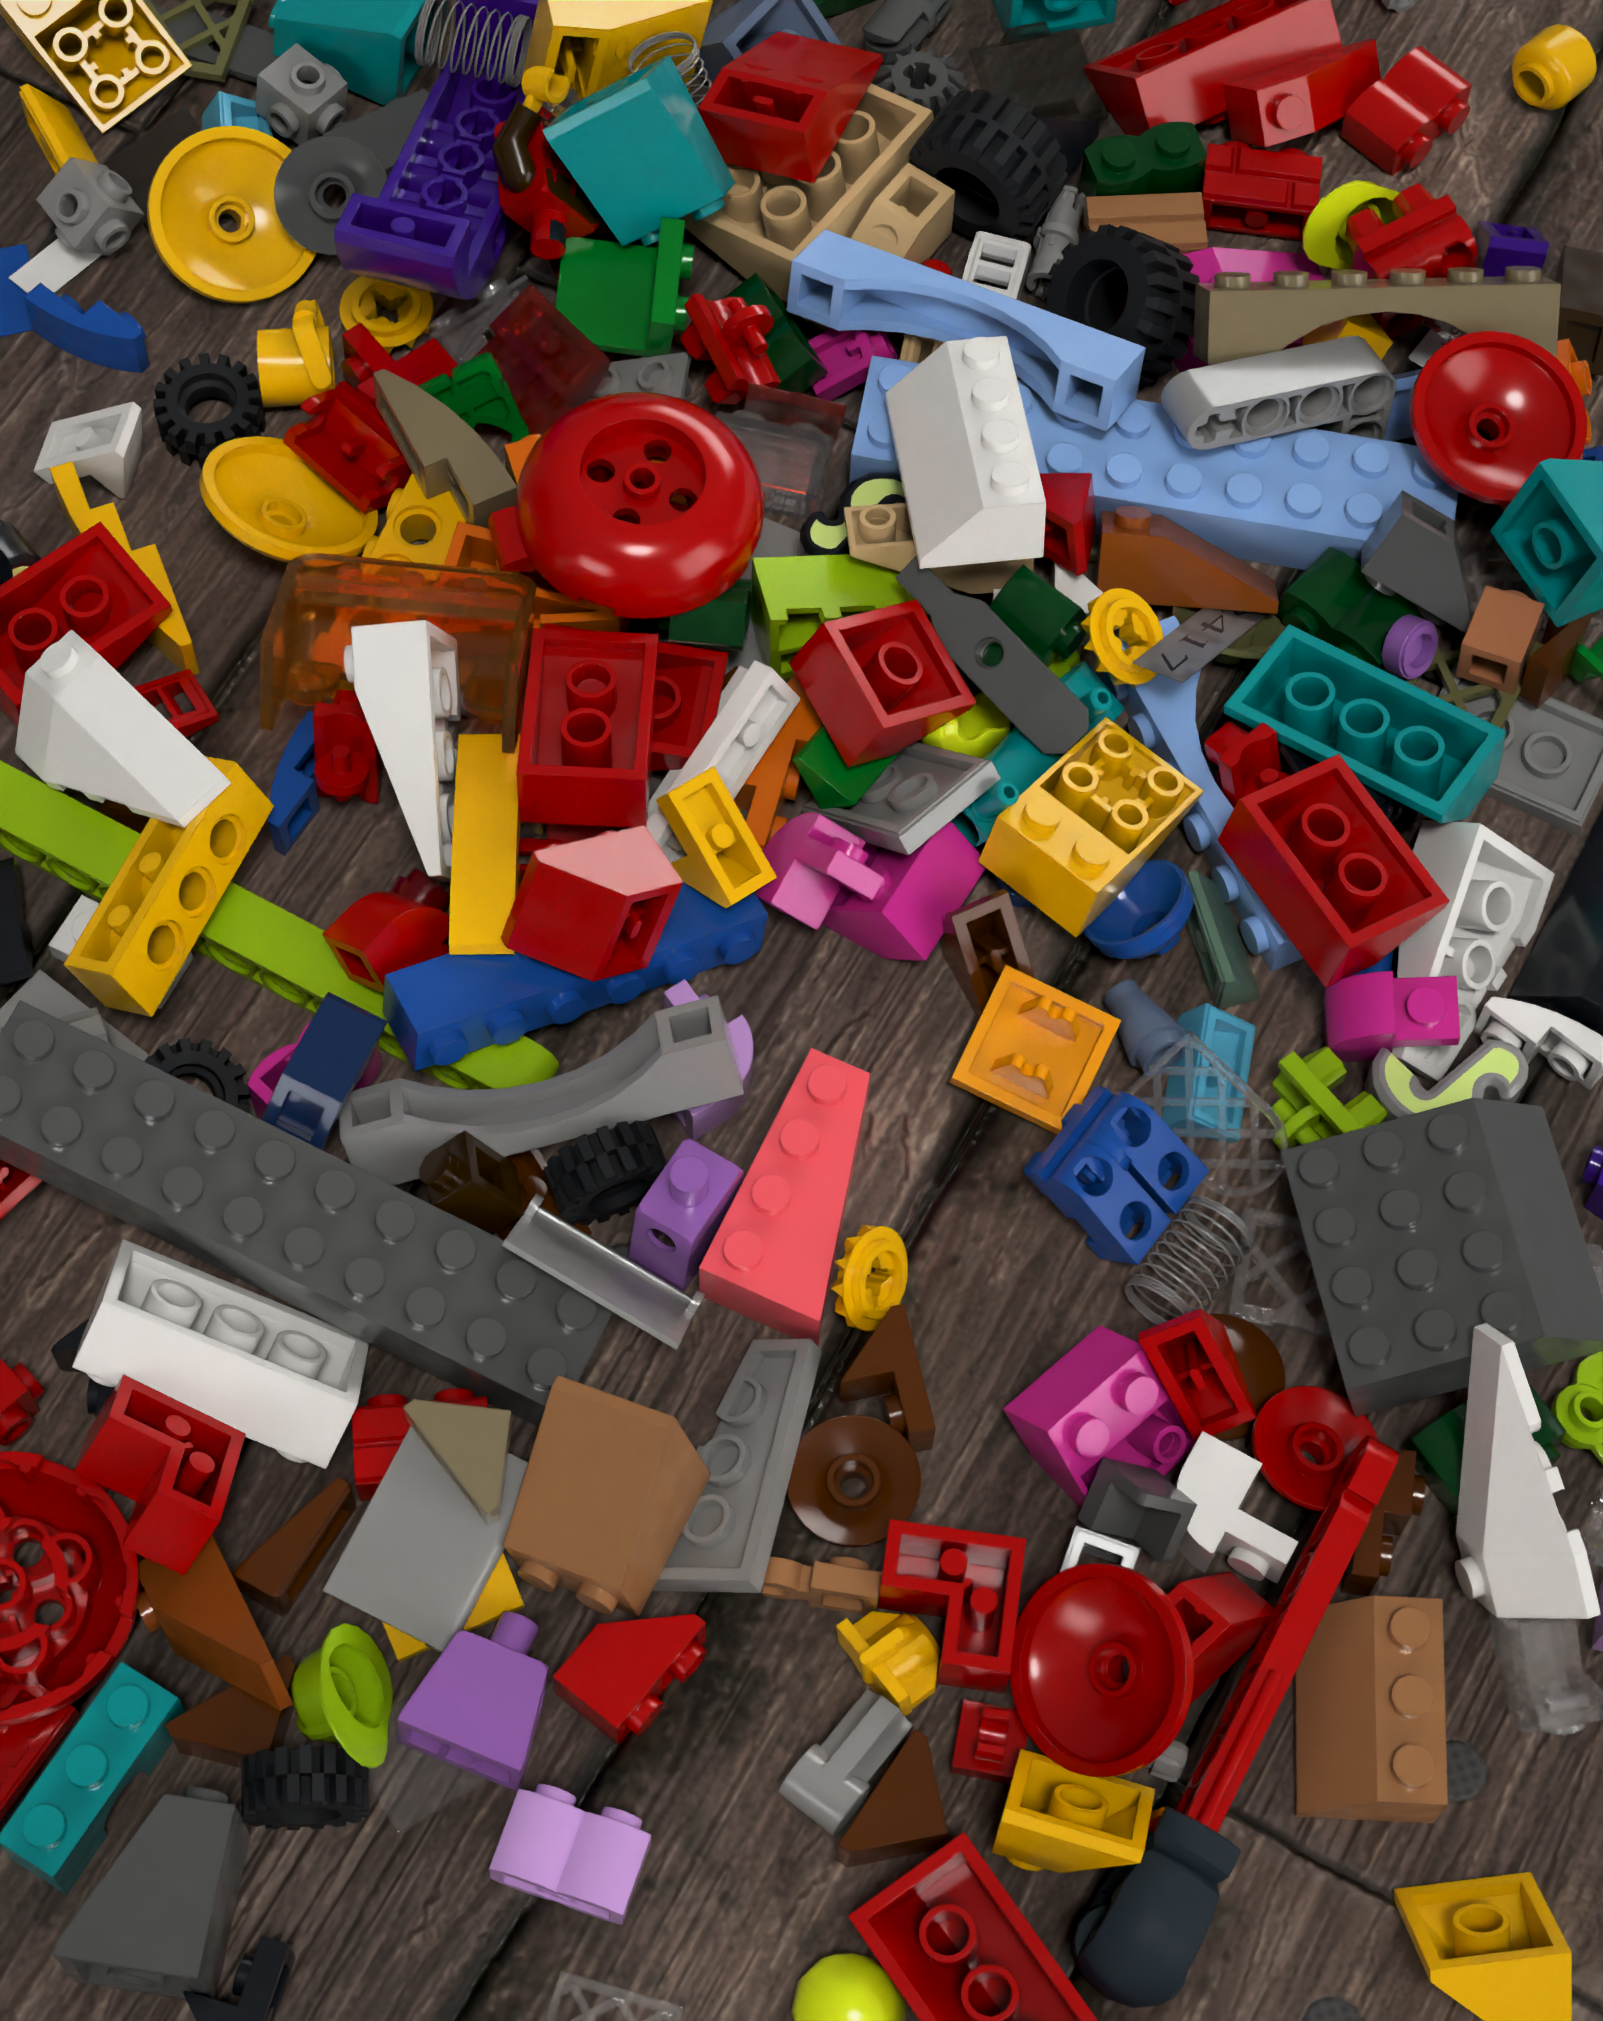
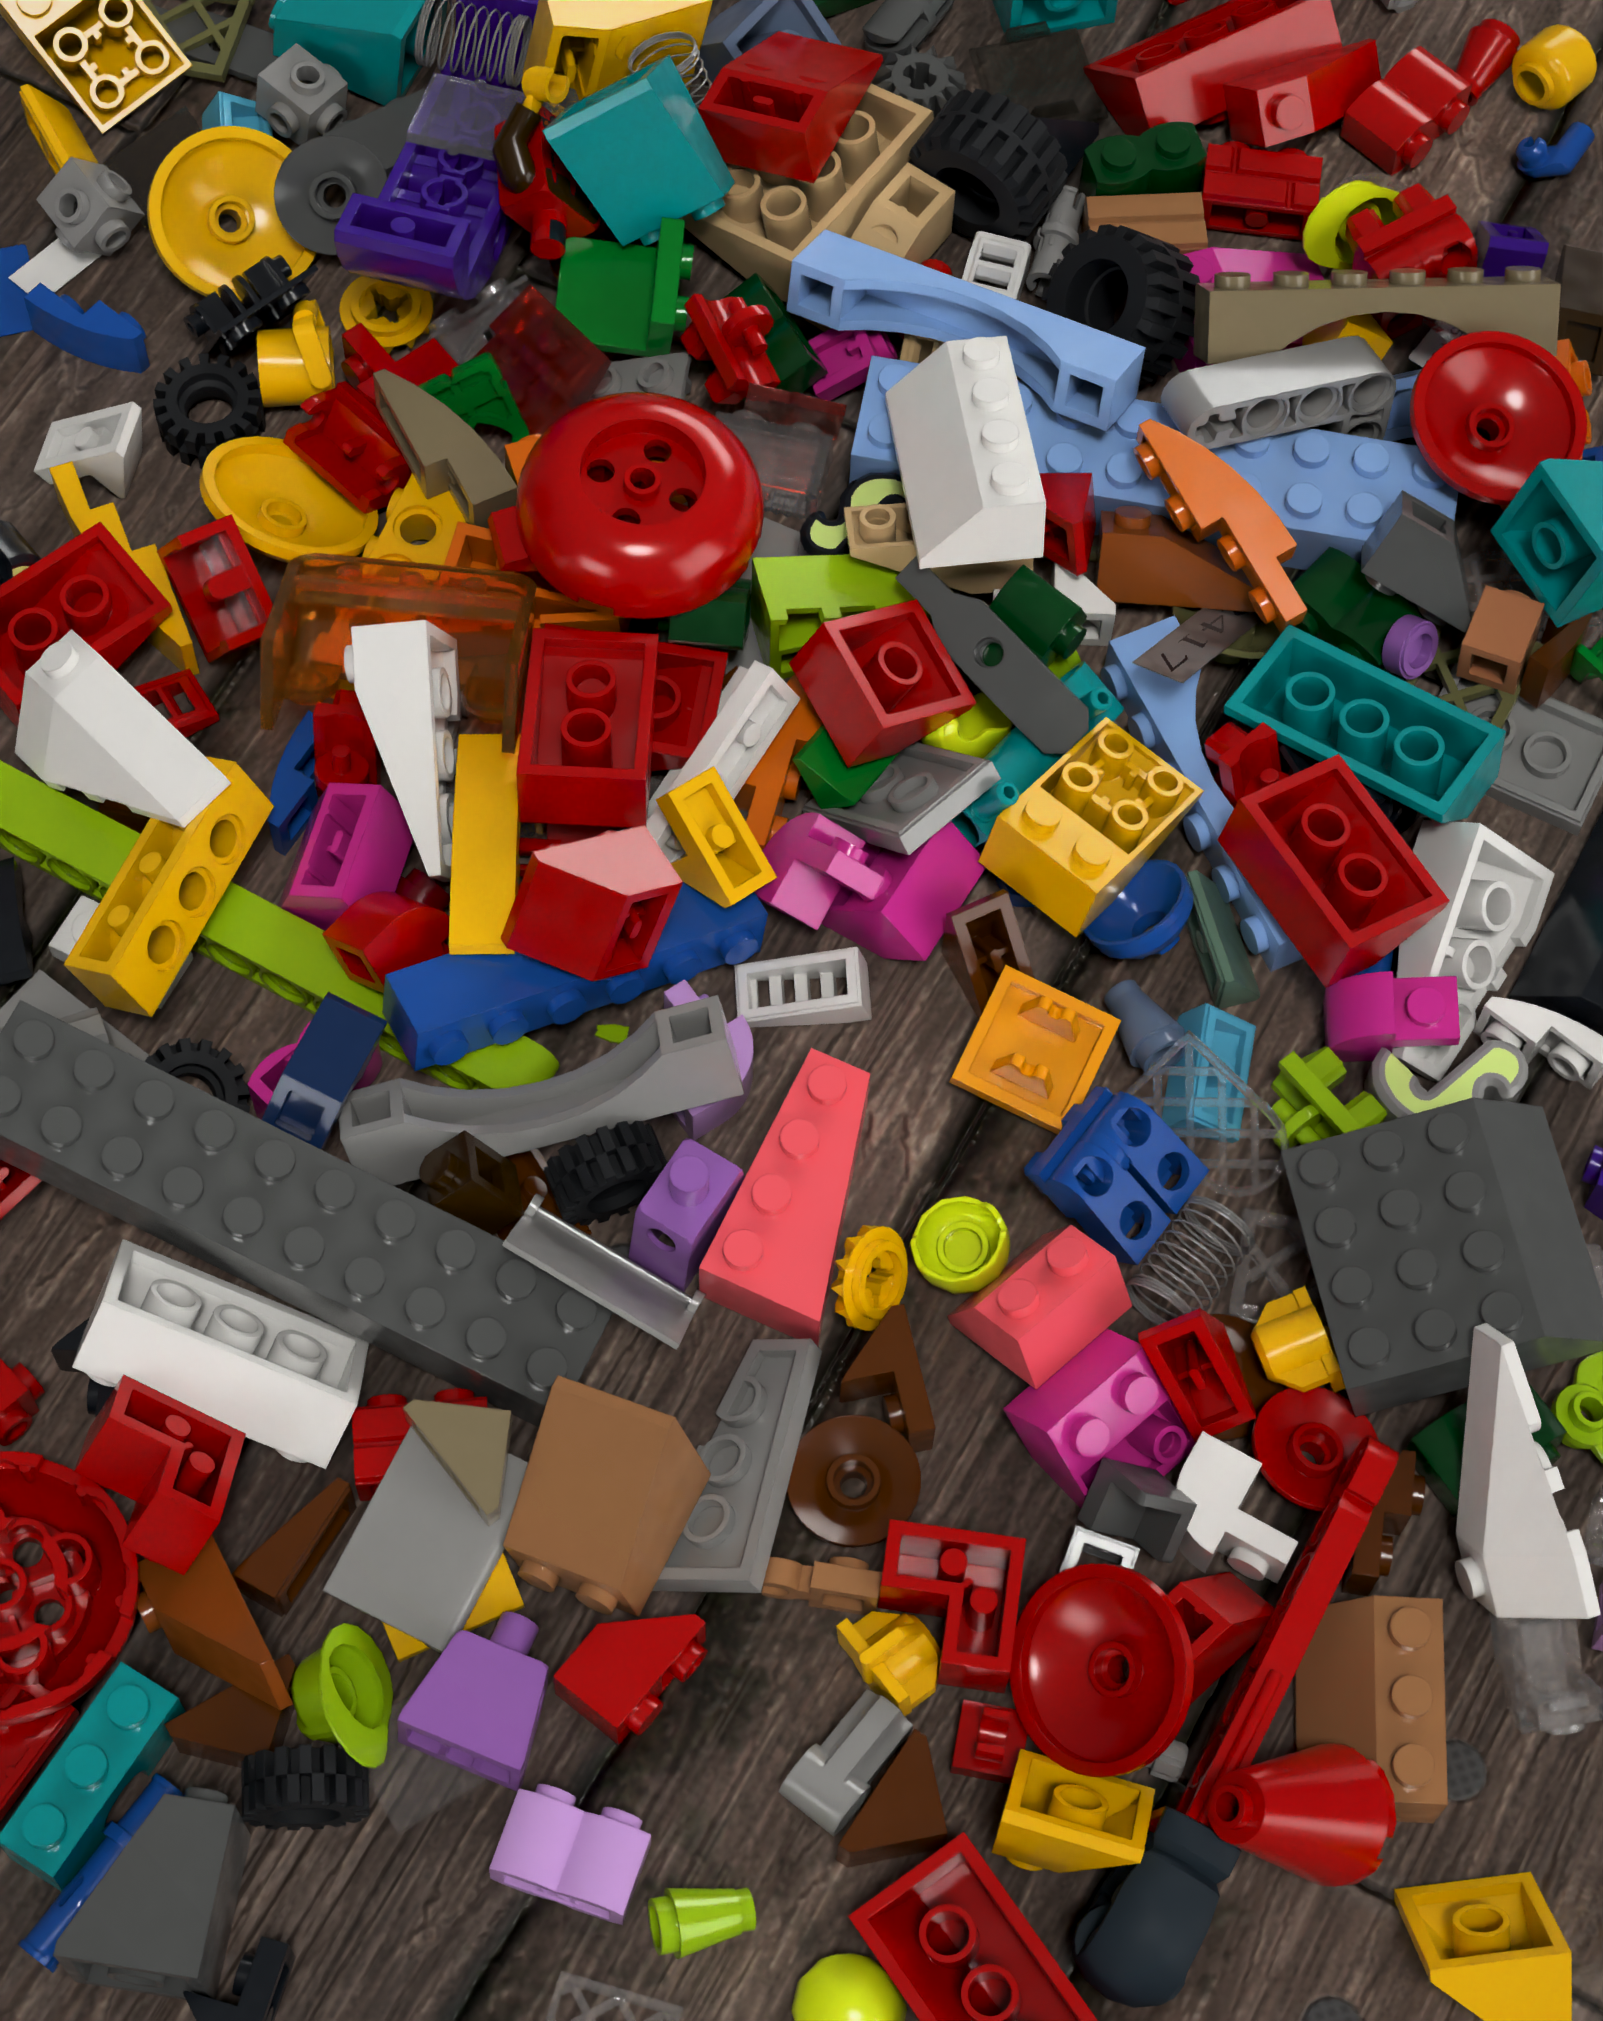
yellow gear [1081,588,1164,688] -> none
none -> blue pin [17,1773,185,1973]
none -> red window [157,514,284,663]
none -> black hinge [183,255,319,355]
none -> dark pink slope [278,783,413,930]
none -> clear piece [406,73,526,161]
none -> lime piece [595,1024,629,1044]
none -> lime cone [648,1887,756,1959]
none -> white slope [734,947,872,1028]
none -> neon yellow hair [910,1196,1011,1295]
none -> coral slope [948,1225,1132,1390]
none -> orange slope [1133,419,1308,633]
none -> red cone [1207,1743,1397,1887]
none -> yellow piece [1250,1286,1345,1392]
none -> red cone [1455,19,1520,106]
none -> blue arm [1516,122,1595,178]

